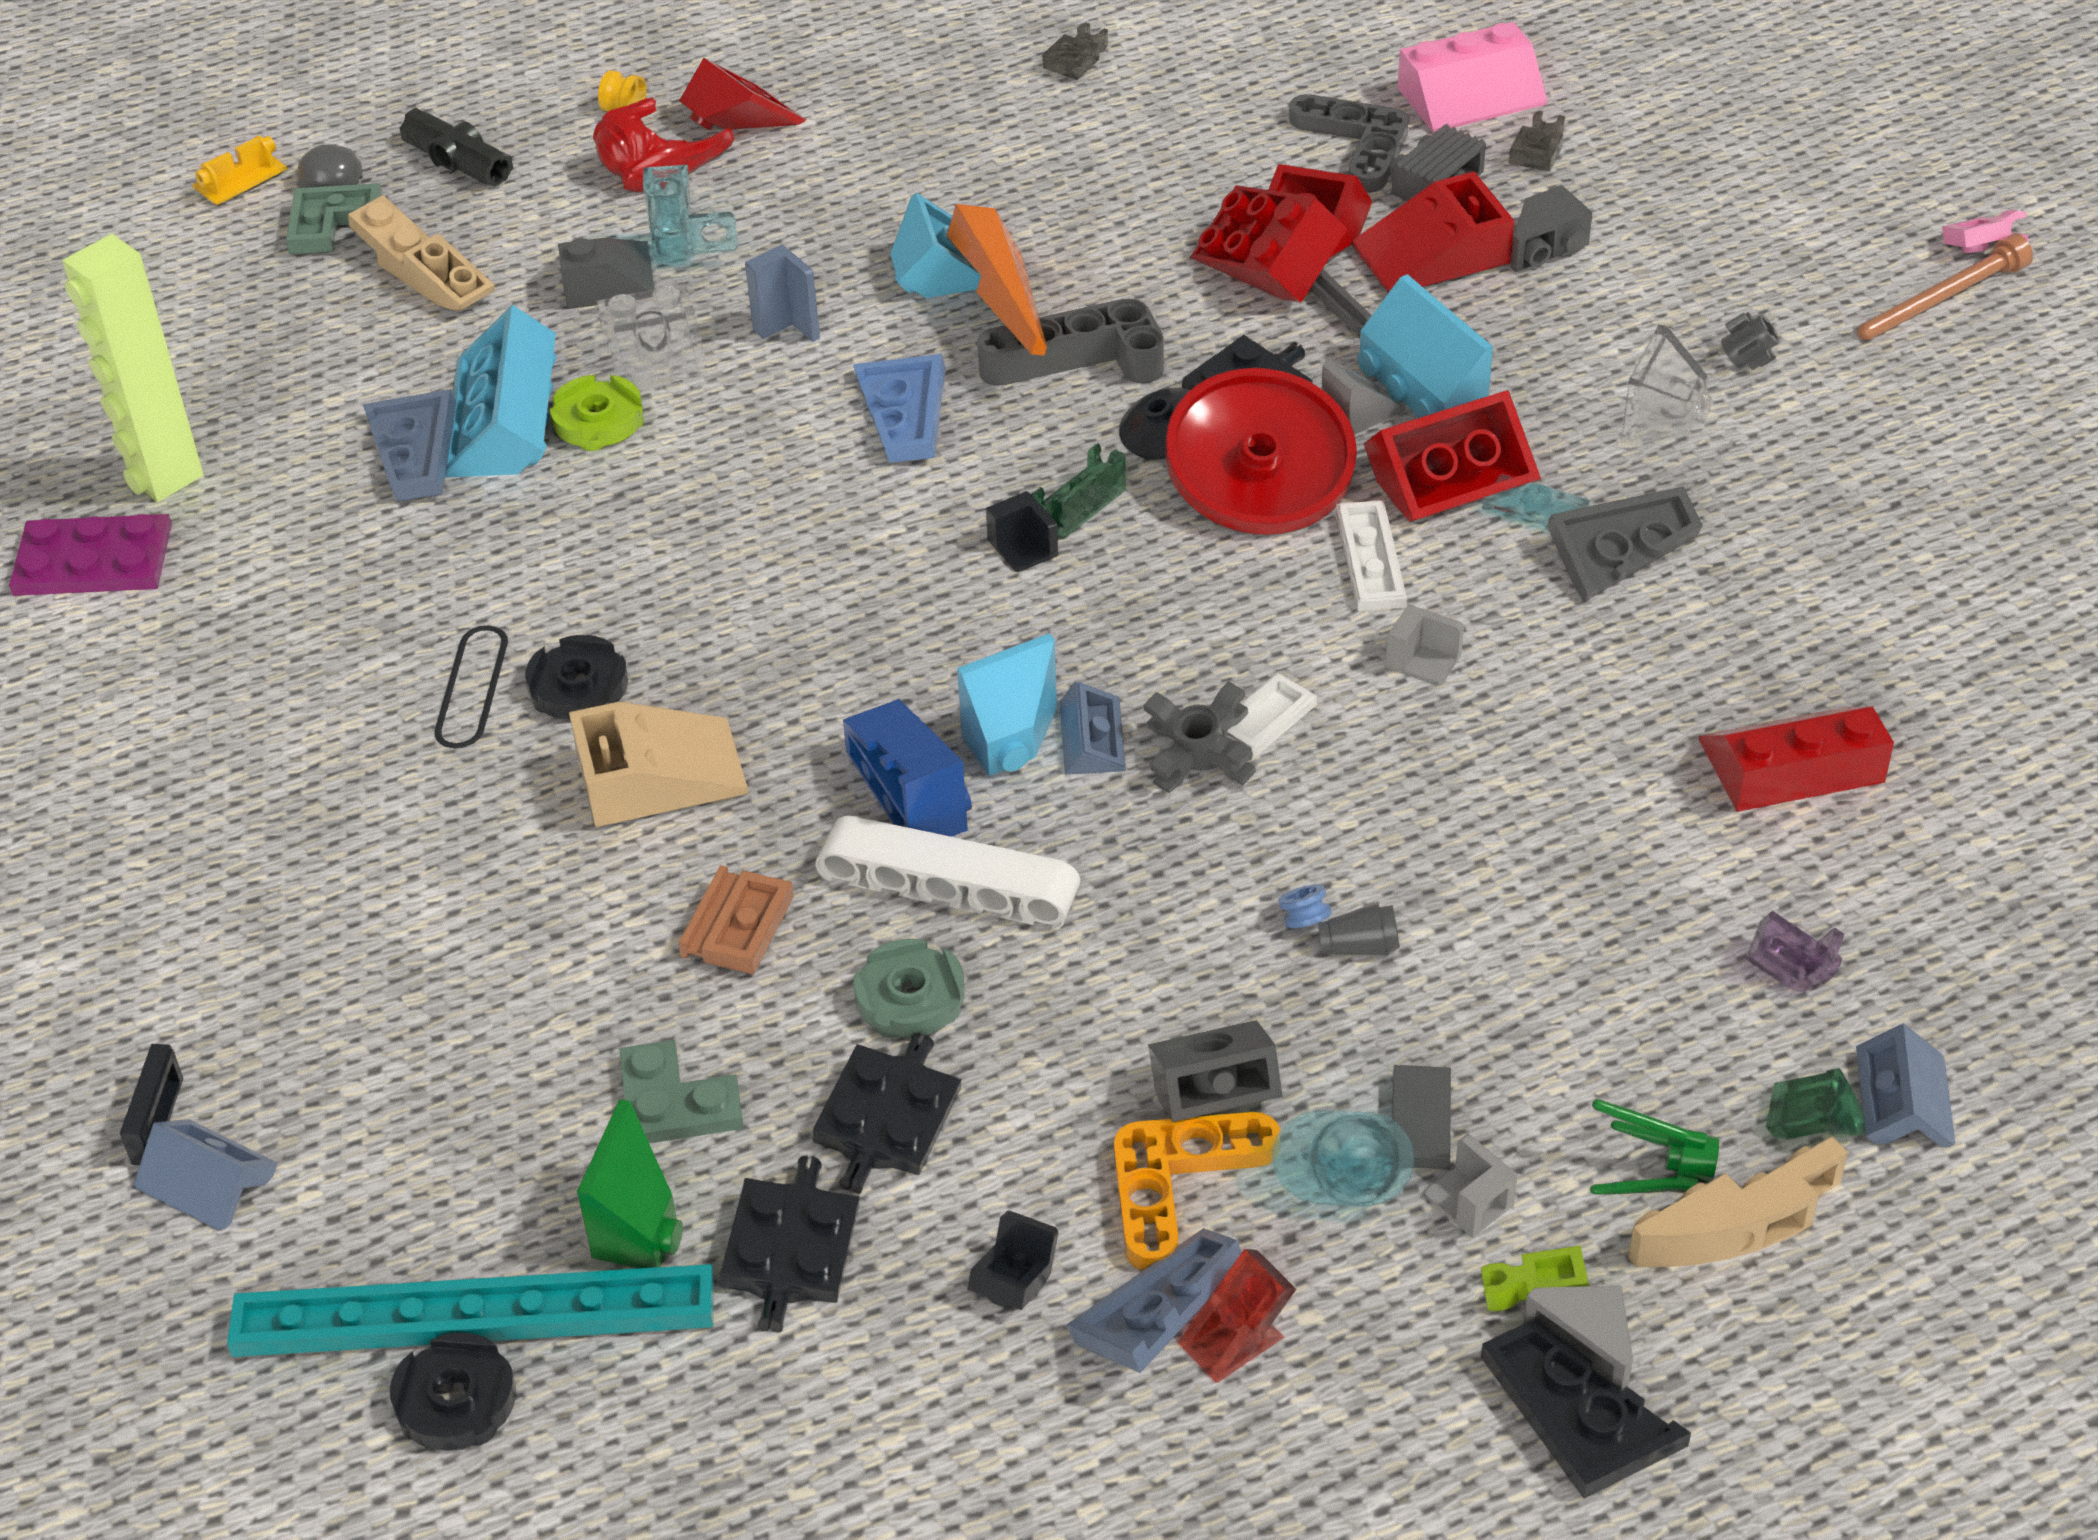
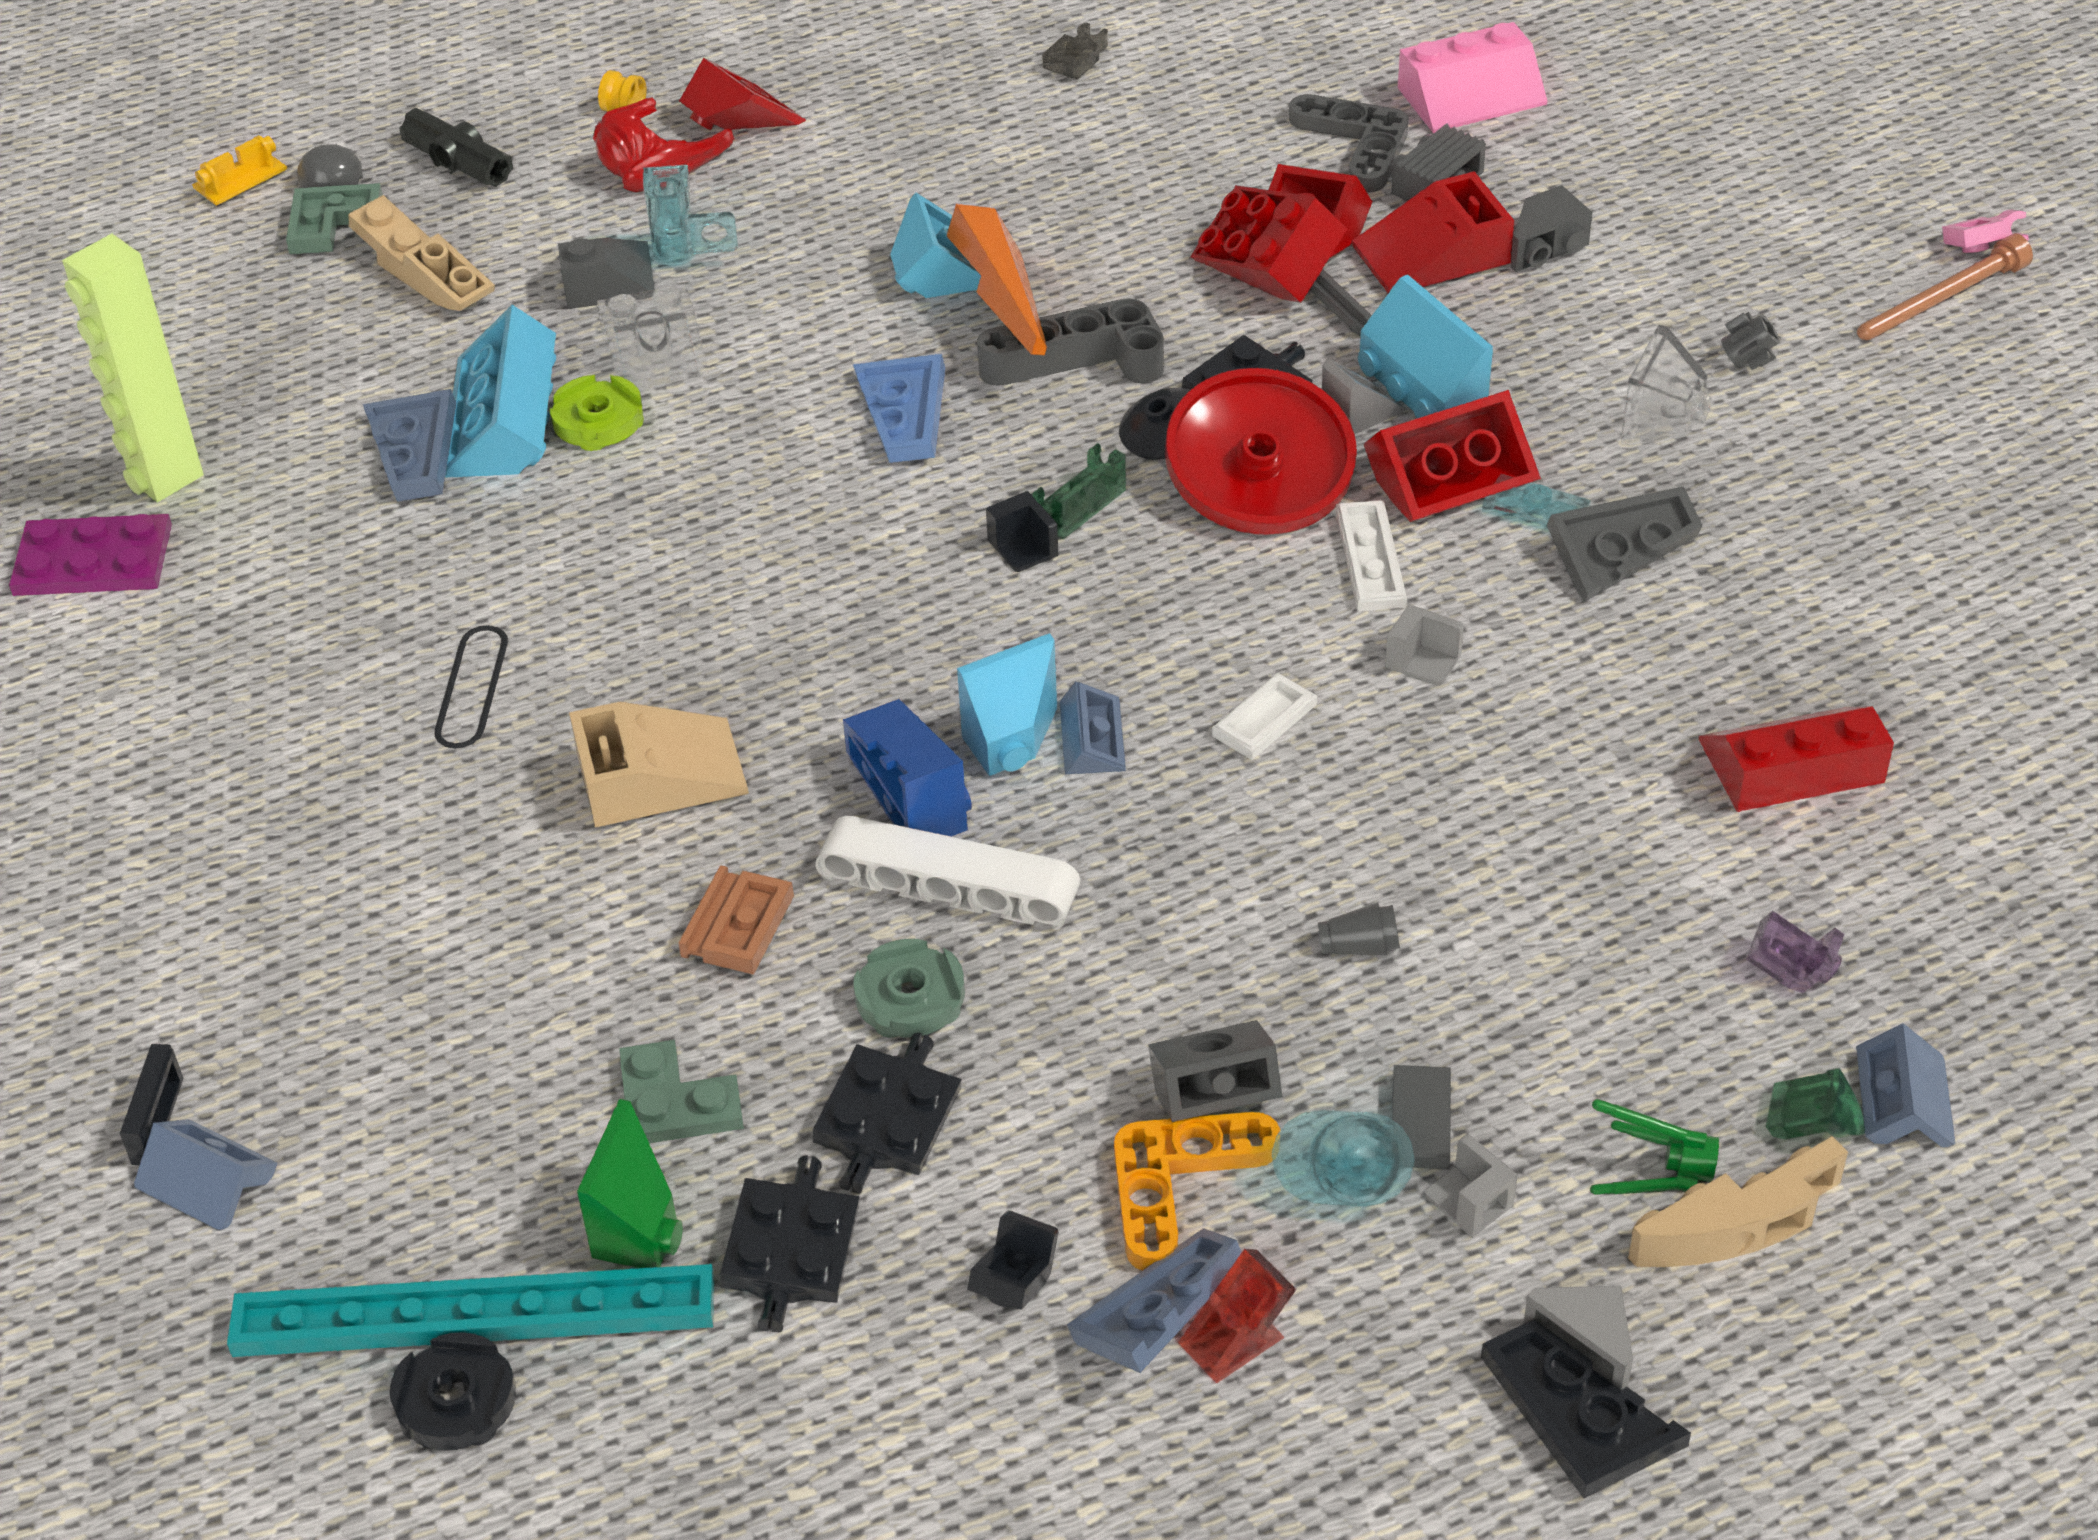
black plate [525,635,629,720] -> none
sand blue panel [745,244,820,342] -> none
dark grey pin [1143,681,1256,793] -> none
medium blue bush [1278,884,1332,928] -> none
lime plate [1481,1245,1589,1311] -> none
clear smoke plate [1509,111,1565,172] -> none

